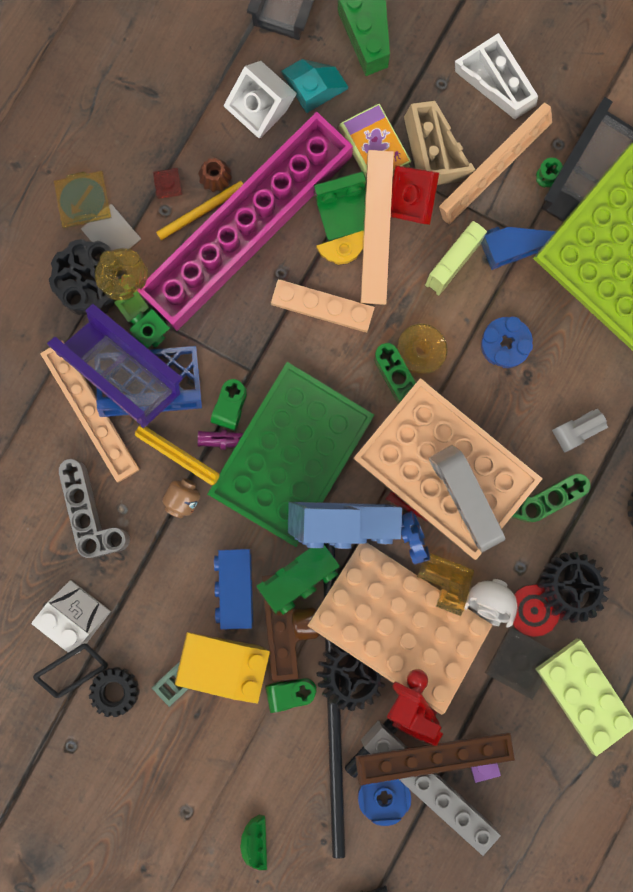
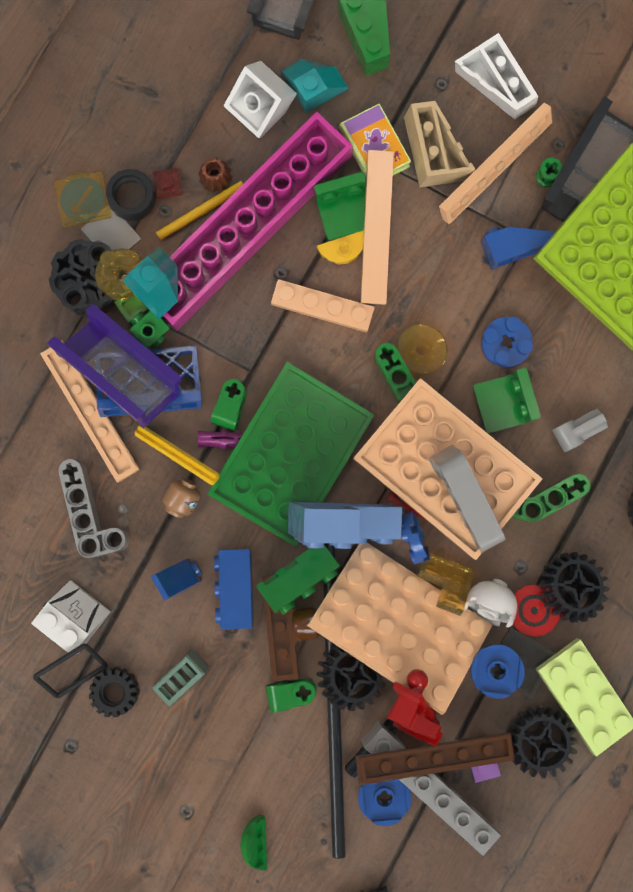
yellow slope [175,632,270,704] -> none
red tile [391,165,439,225] -> none
yellowish green piece [425,221,487,296] -> none
none -> black tyre [106,169,155,221]
none -> teal slope [122,246,178,319]
none -> blue slope [151,559,203,600]
none -> blue plate [470,644,525,699]
none -> green bracket [473,368,541,434]
none -> black gear [506,705,578,779]

